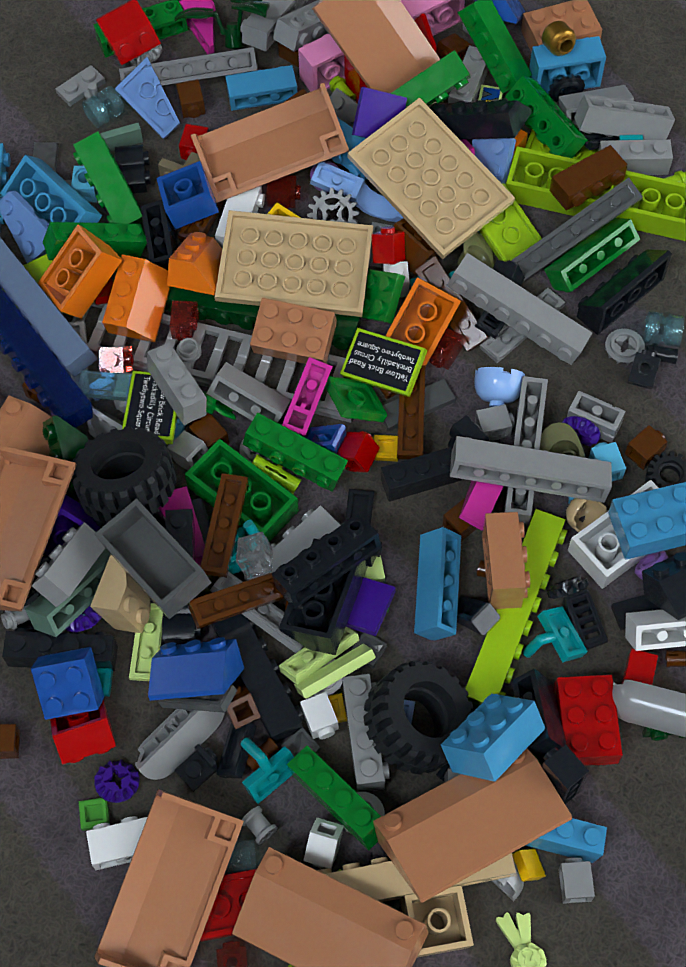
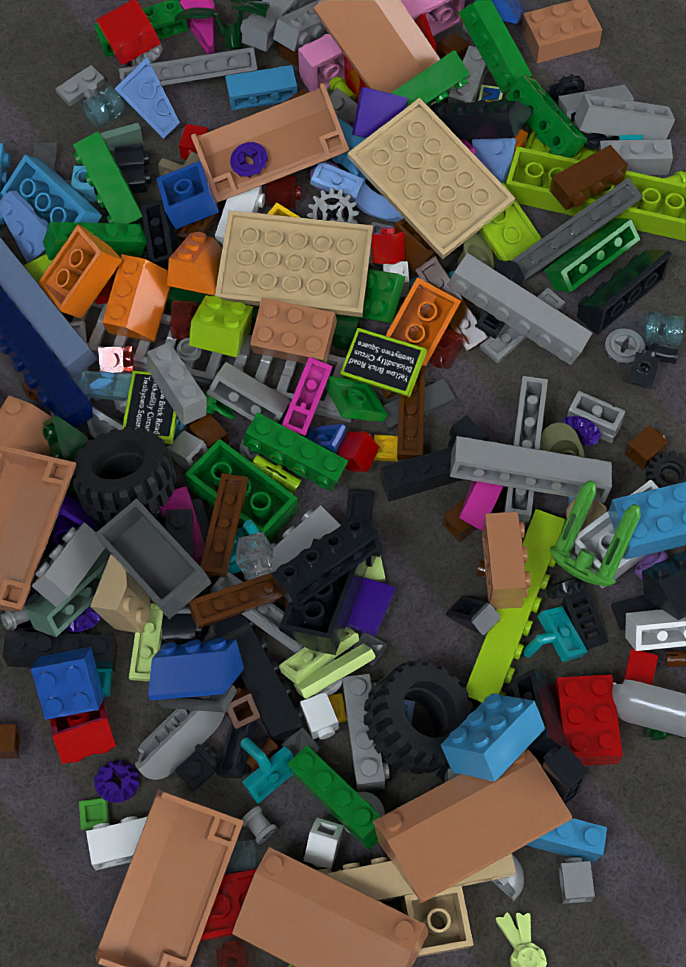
reddish brown brick [176,79,206,118] -> none
dark azure brick [414,527,461,641] -> none
light blue cylinder [474,367,525,407] -> none
light grey brick [475,404,515,441] -> none
yellow tile [512,849,546,882] -> none
dark azure brick [529,36,606,95] -> none
pearl gold head [542,21,576,56] -> none
medium azure brick [589,442,626,481] -> none
none -> lime brick [189,295,253,357]
none -> dark purple gear [230,142,268,178]
none -> bright green piece [550,480,641,586]

